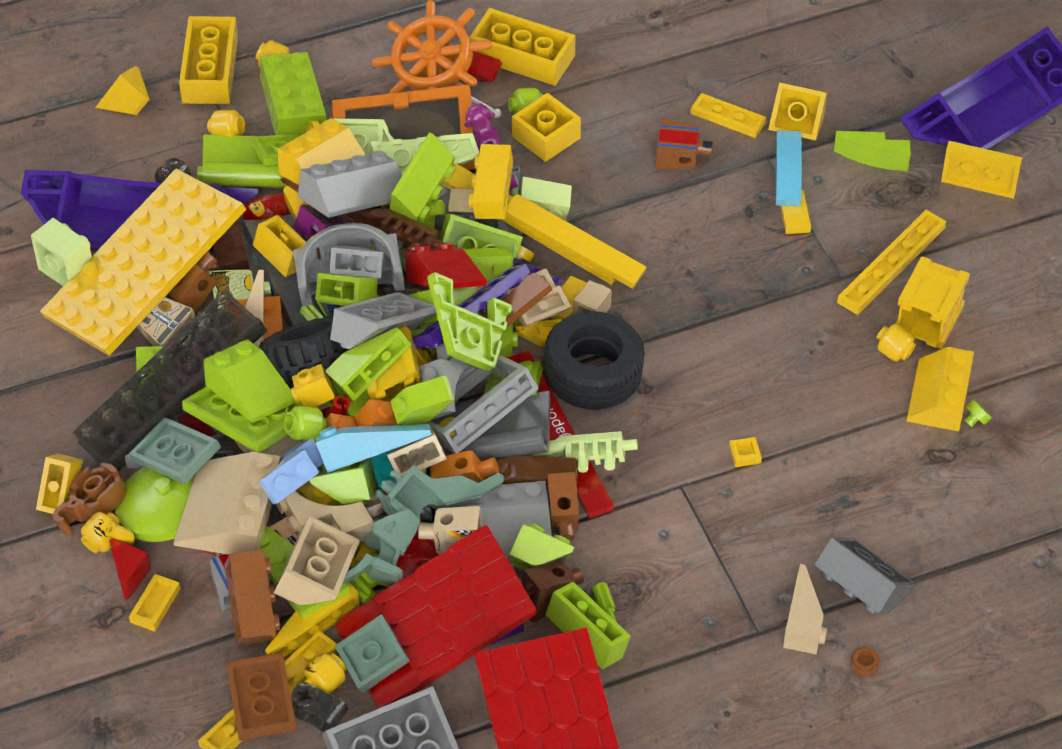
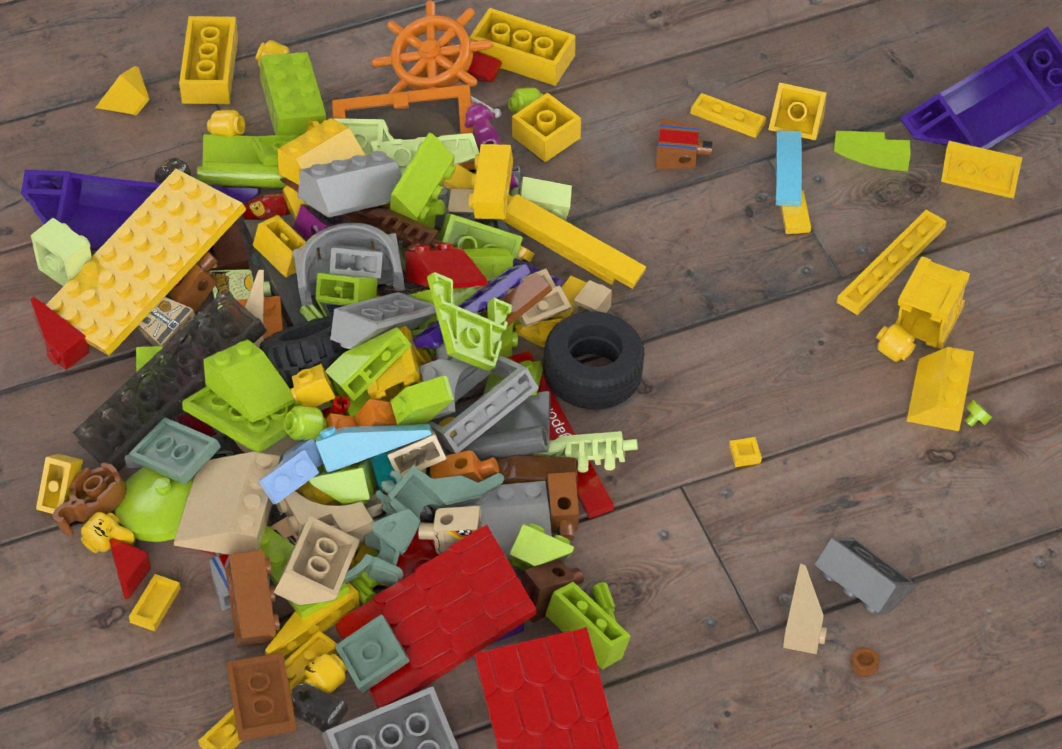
none -> red slope [30,297,90,370]

